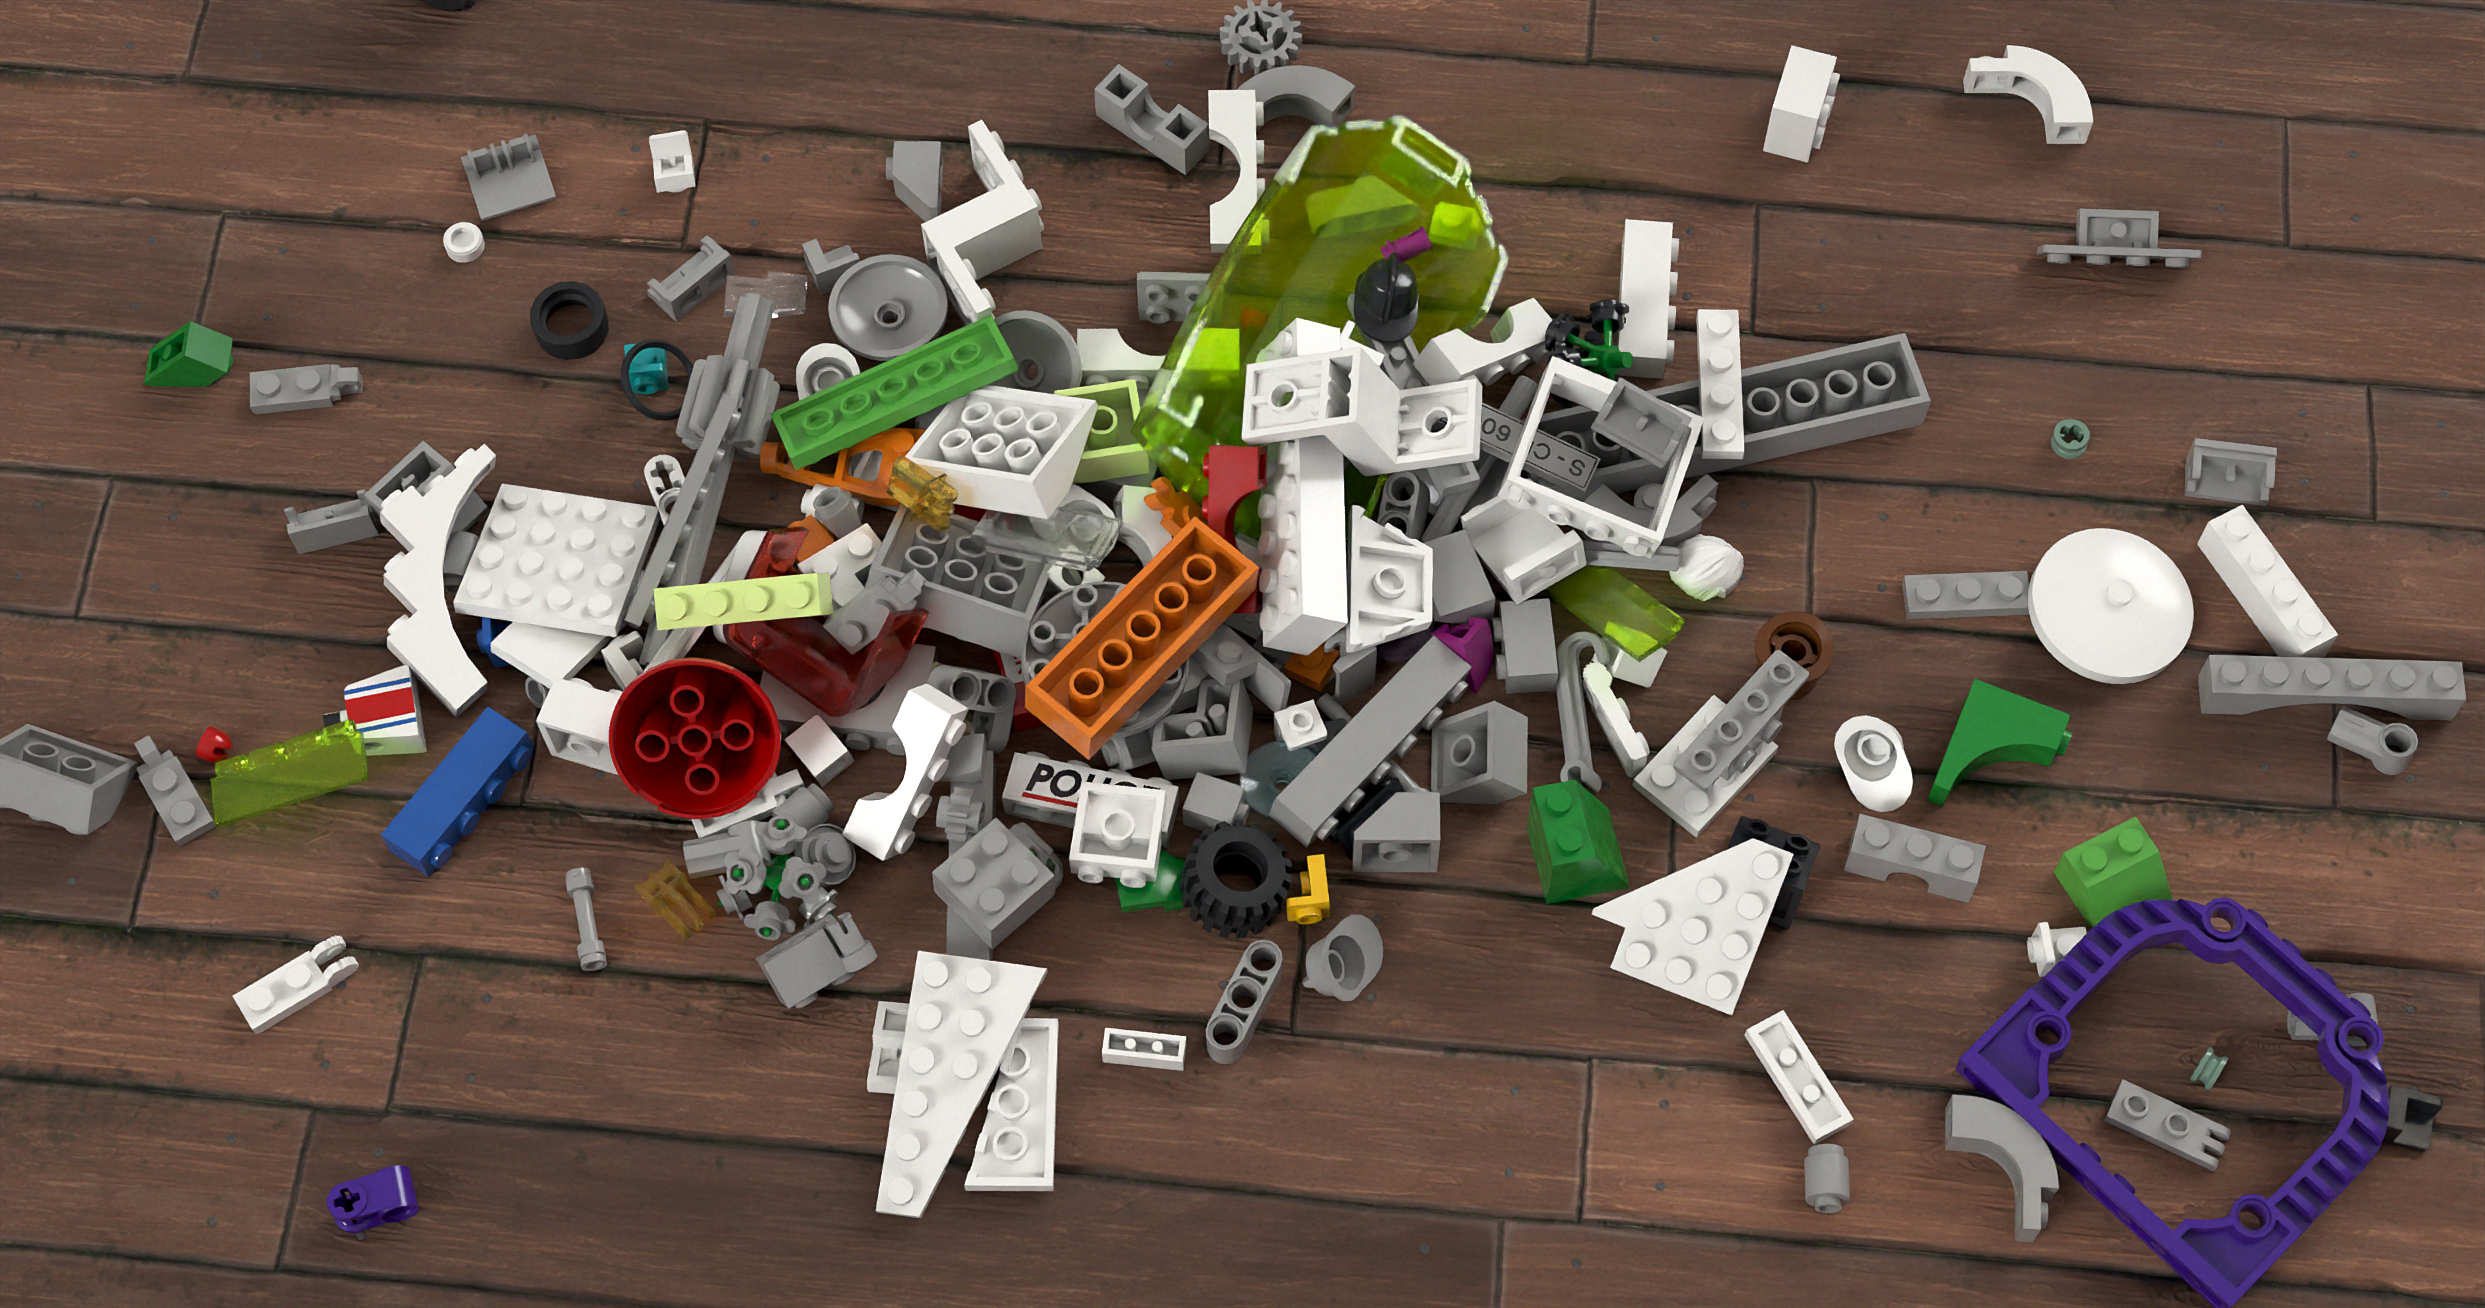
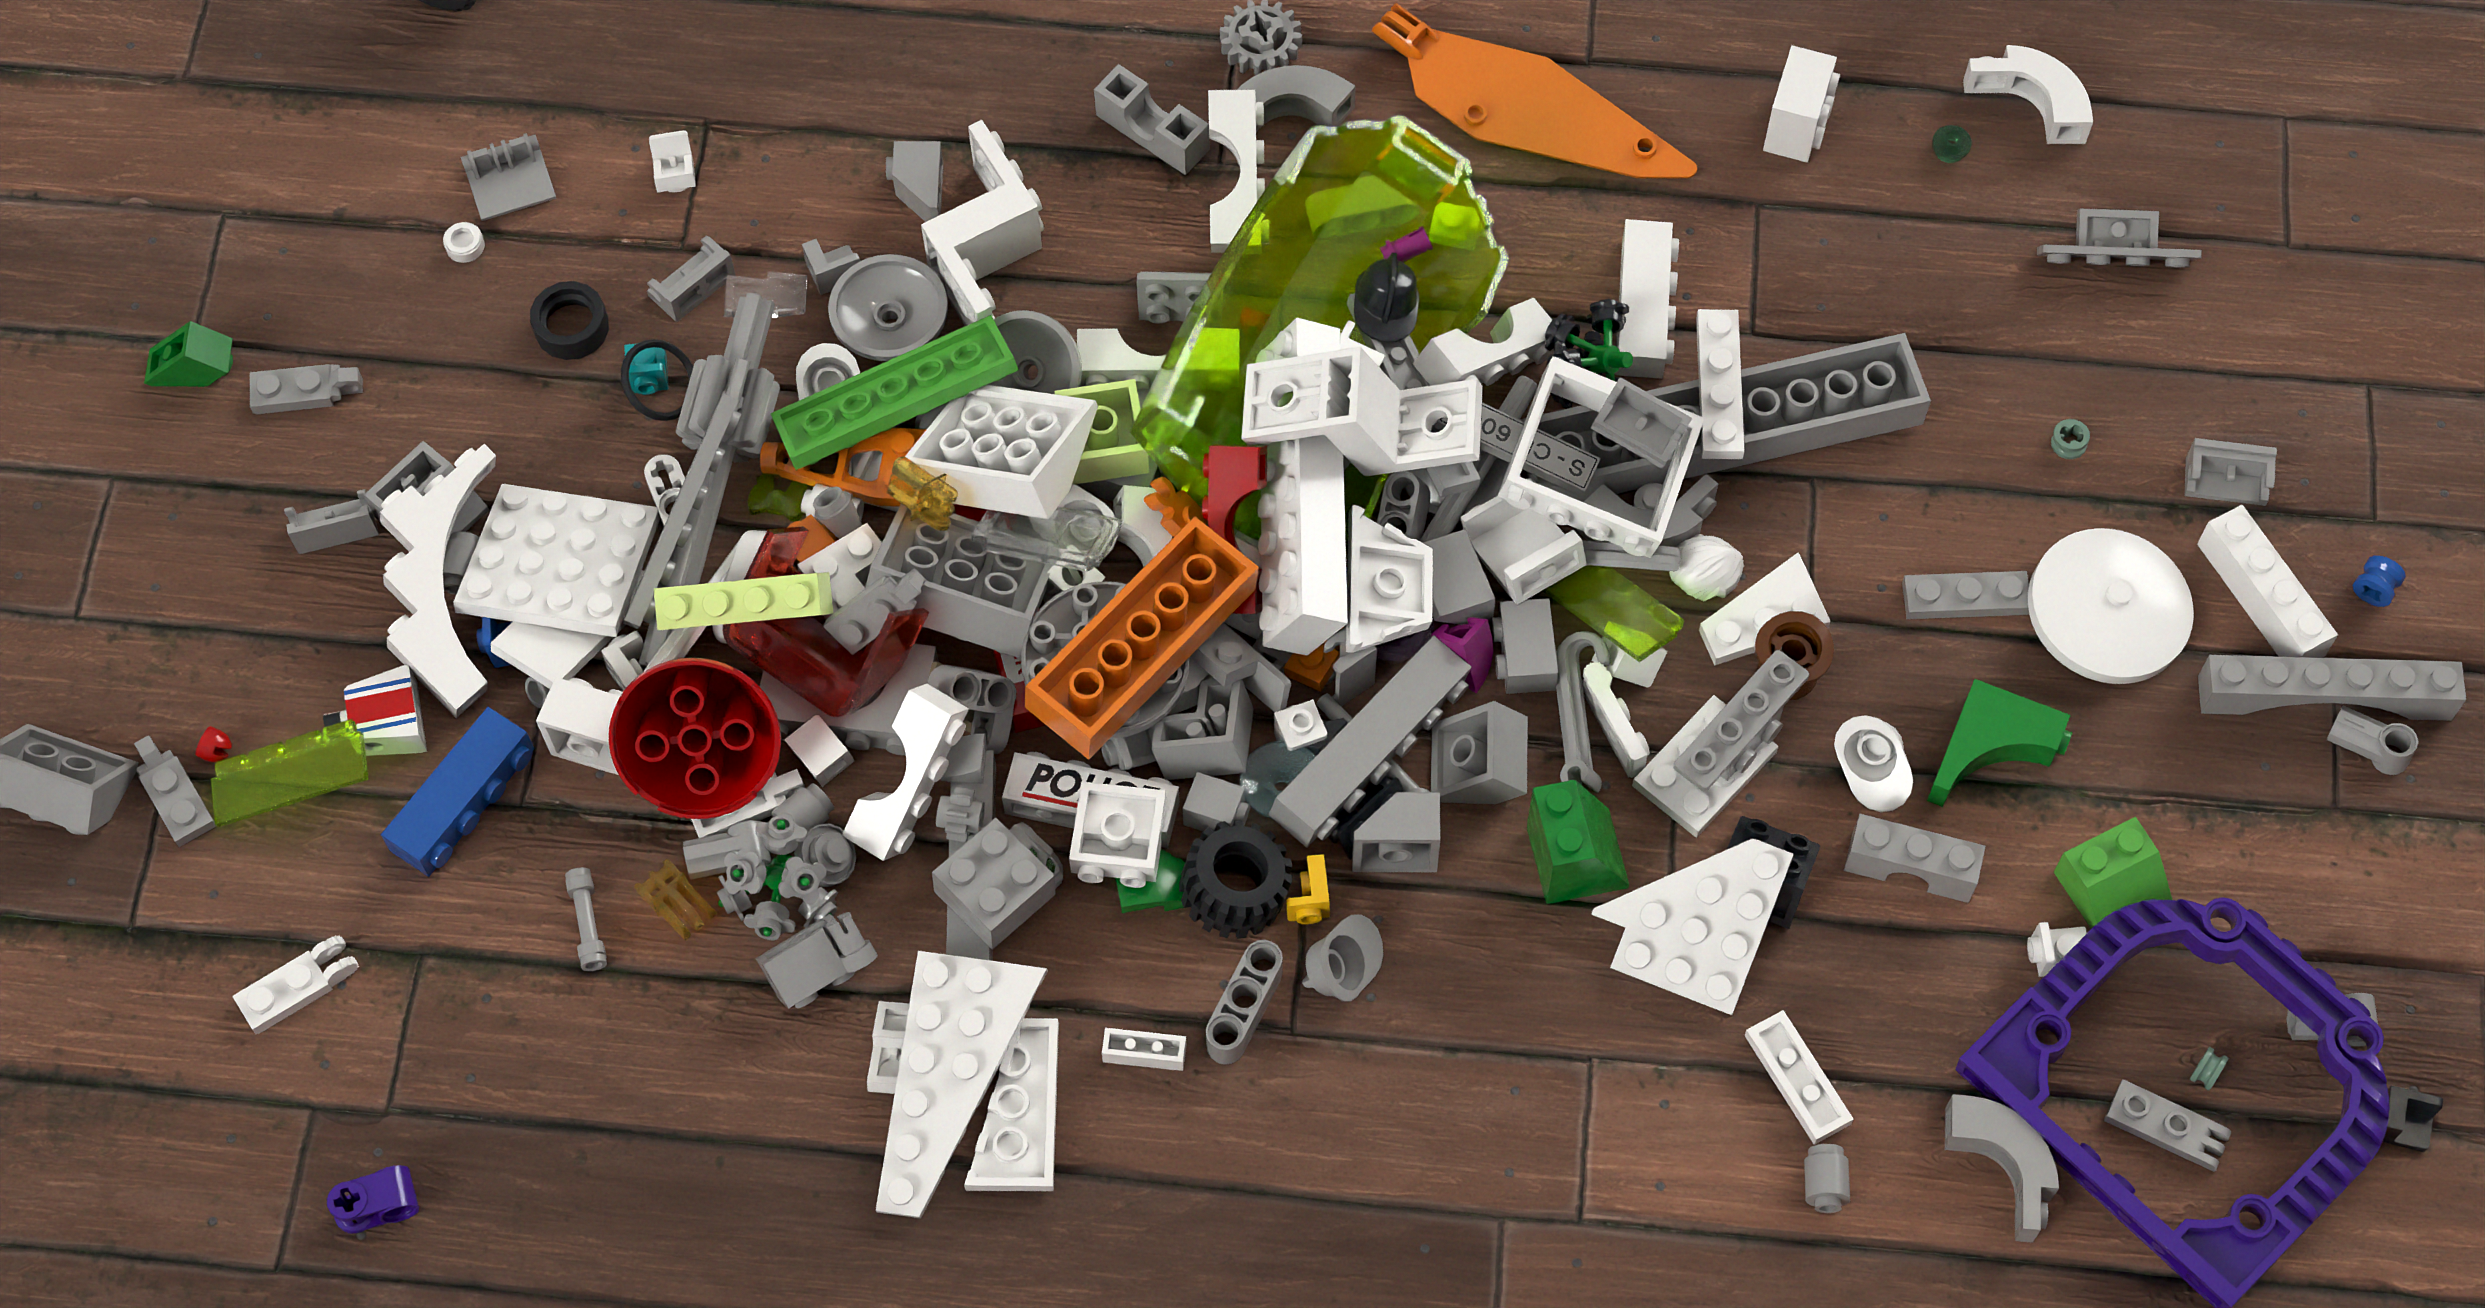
none -> clear neon green piece [748,474,808,522]
none -> orange wing [1372,2,1697,178]
none -> white wing [1699,552,1831,666]
none -> clear green plate [1932,125,1972,163]
none -> blue wheel [2352,555,2406,607]

